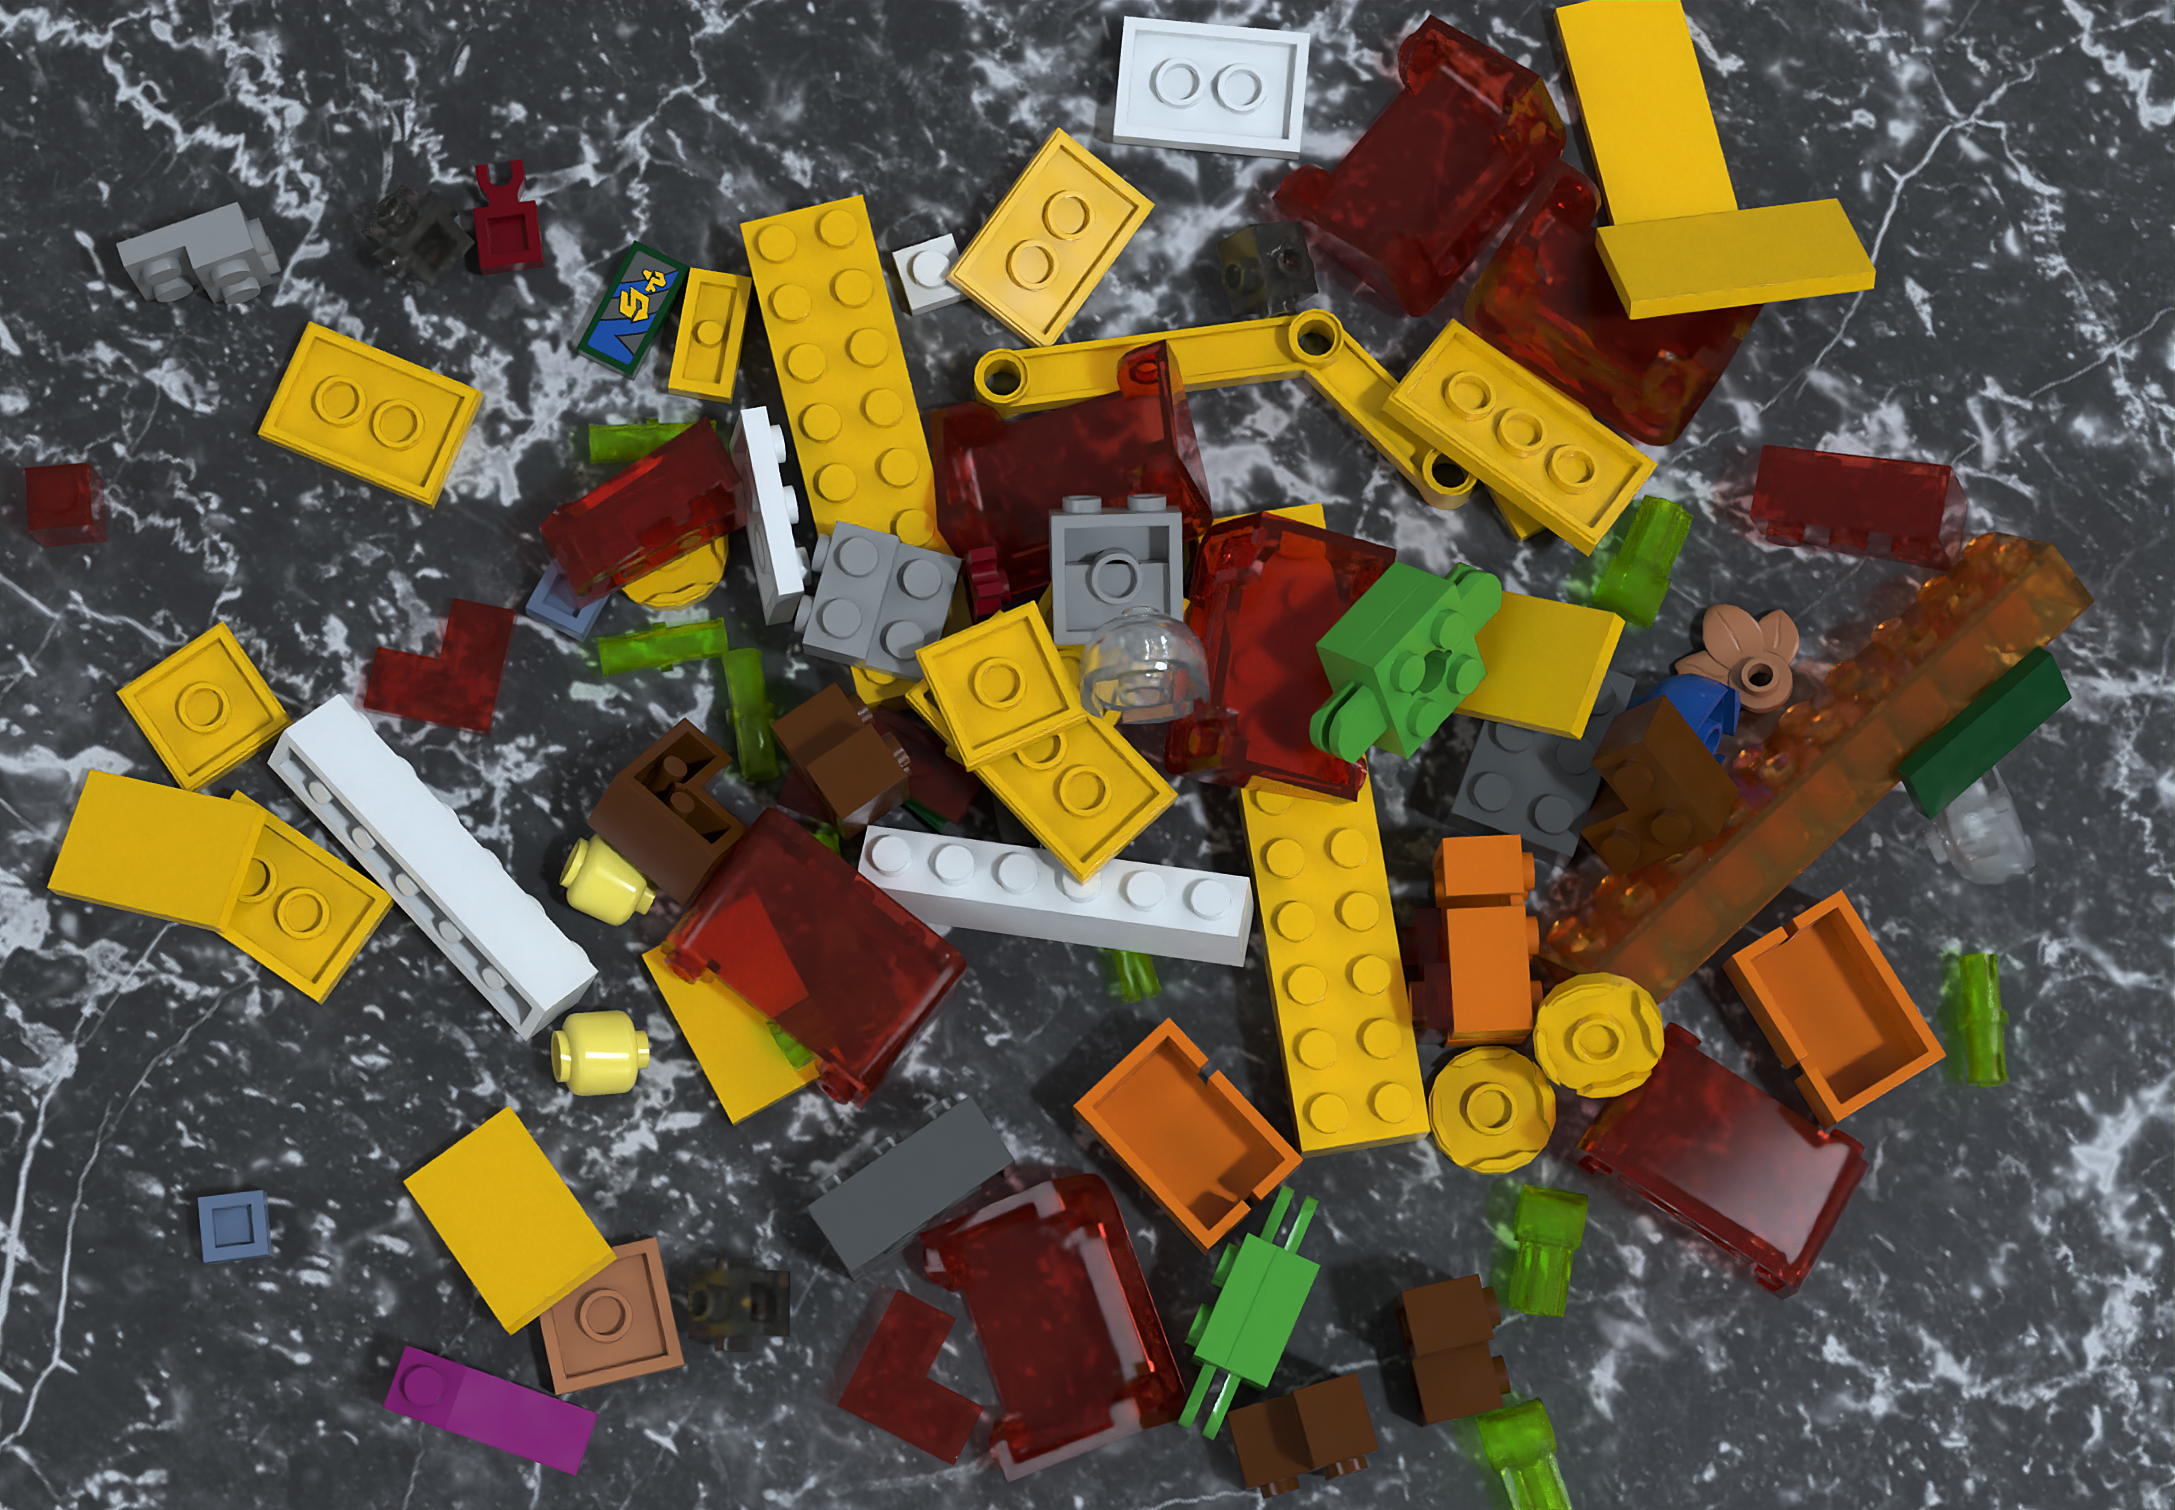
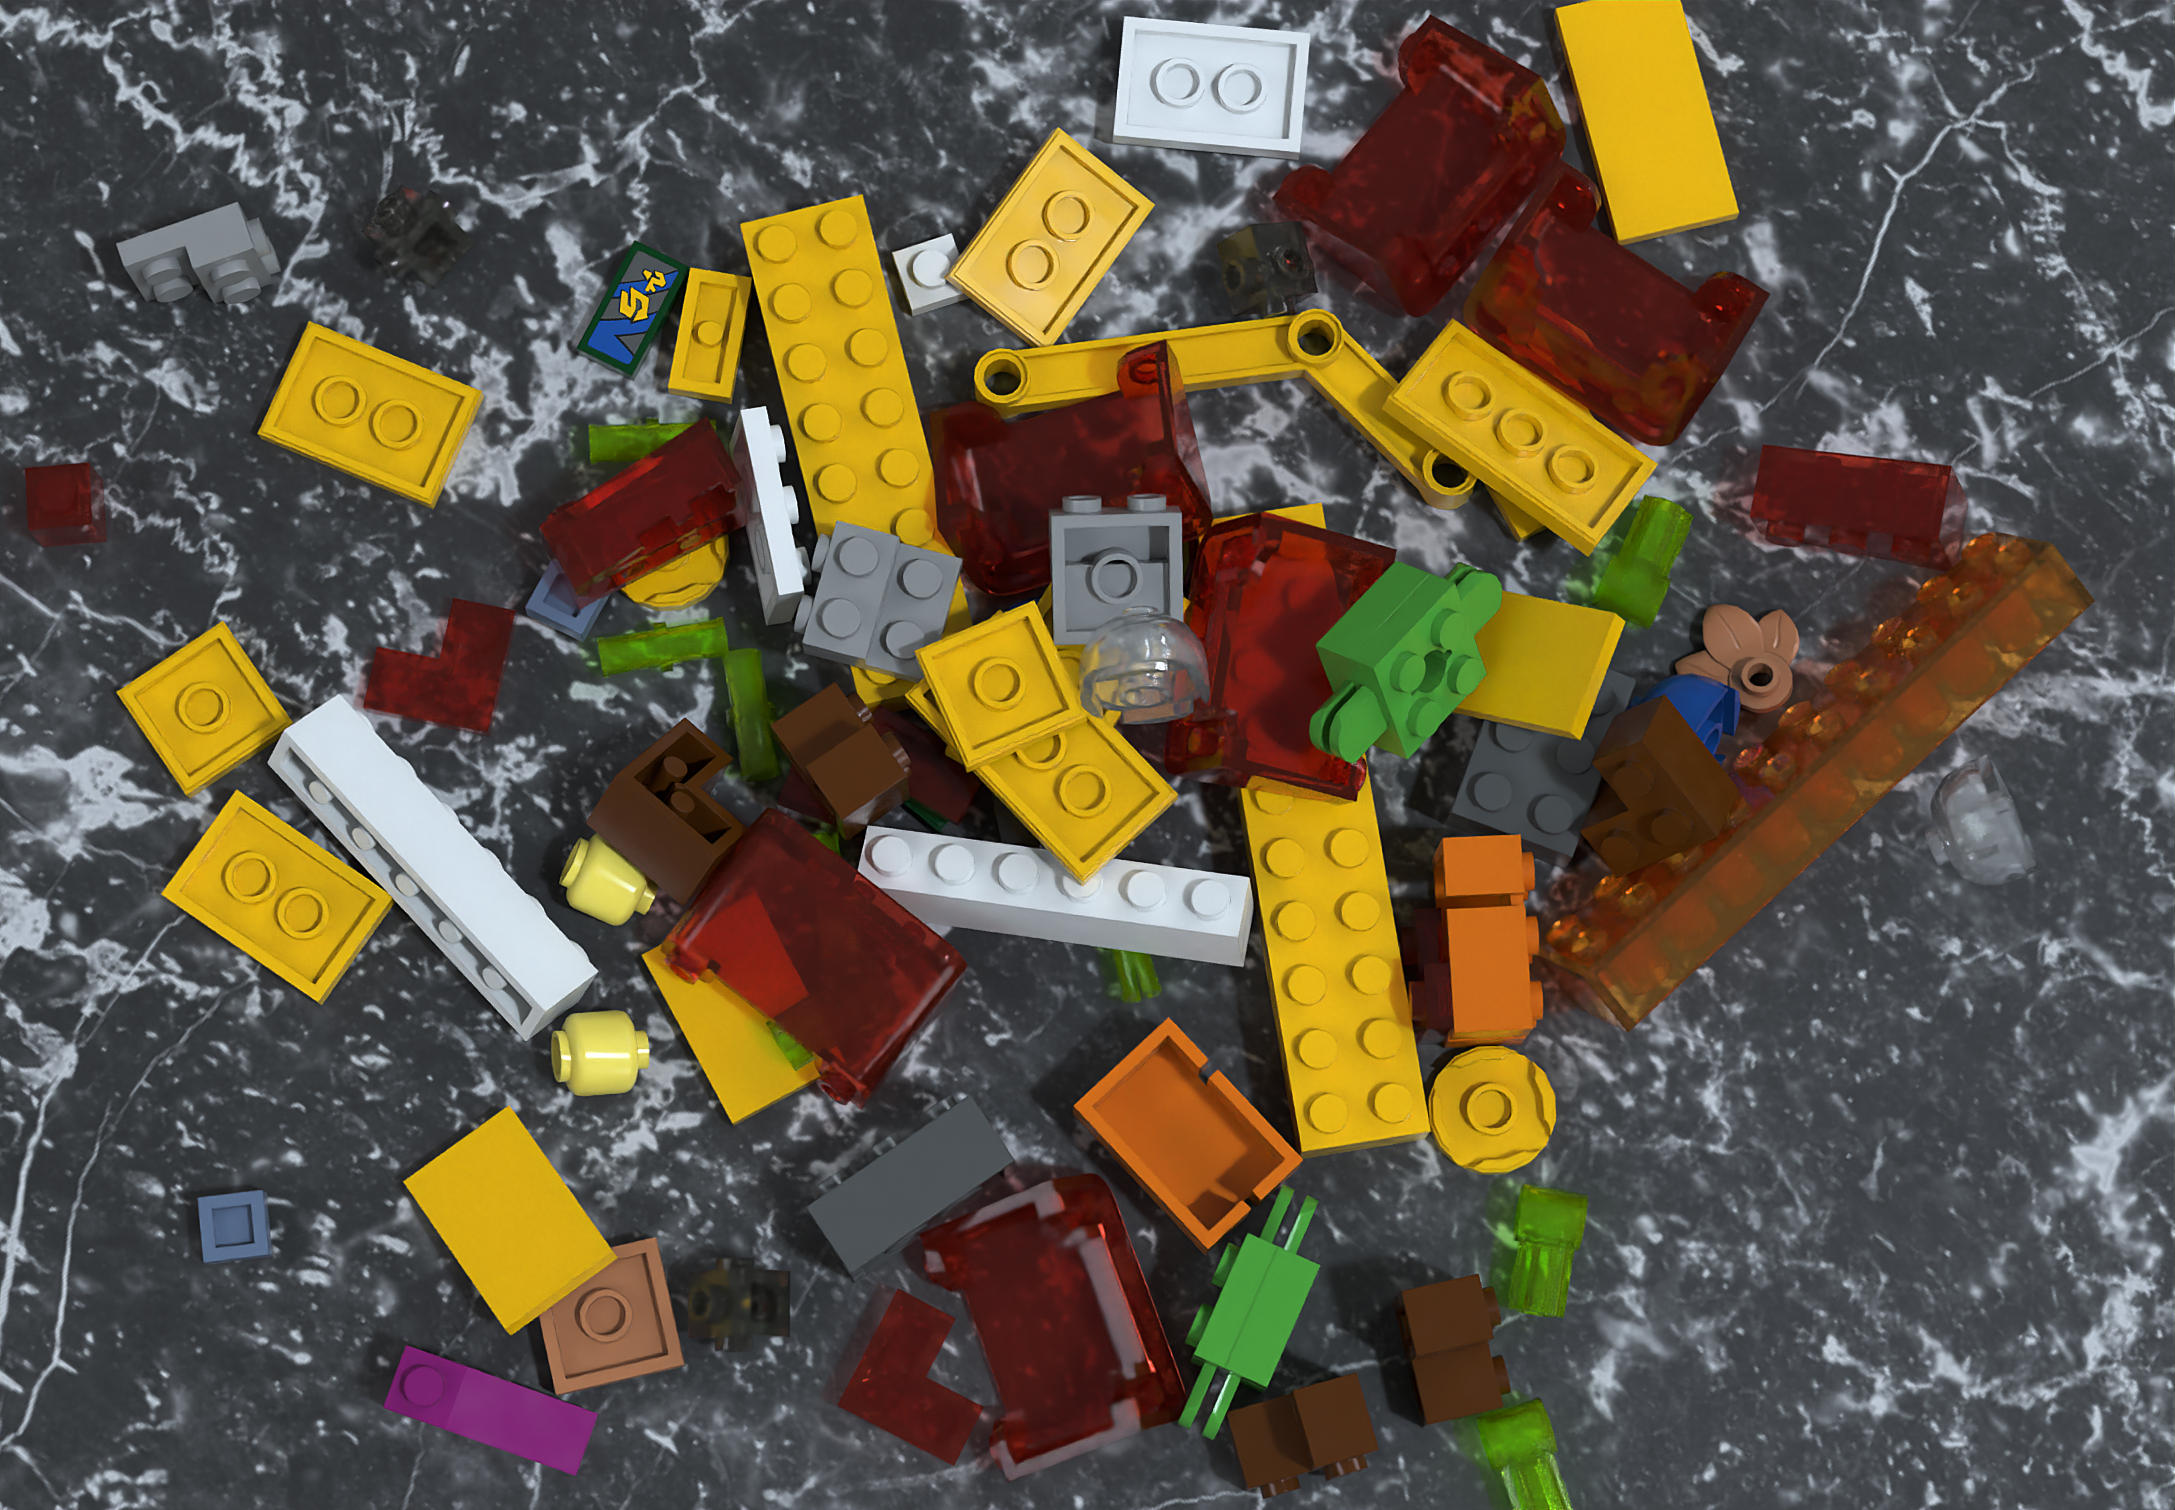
yellow tile [47,769,267,934] -> none
dark red plate [473,159,545,275] -> none
dark red plate [961,546,1011,626] -> none
yellow tile [1533,972,1665,1098] -> none
clear red windscreen [1565,1022,1870,1300] -> none
yellow tile [1595,198,1876,320] -> none
orange piece [1721,889,1947,1131] -> none
dark green tile [1895,646,2072,821] -> none
clear neon green pin [1957,953,2010,1087] -> none

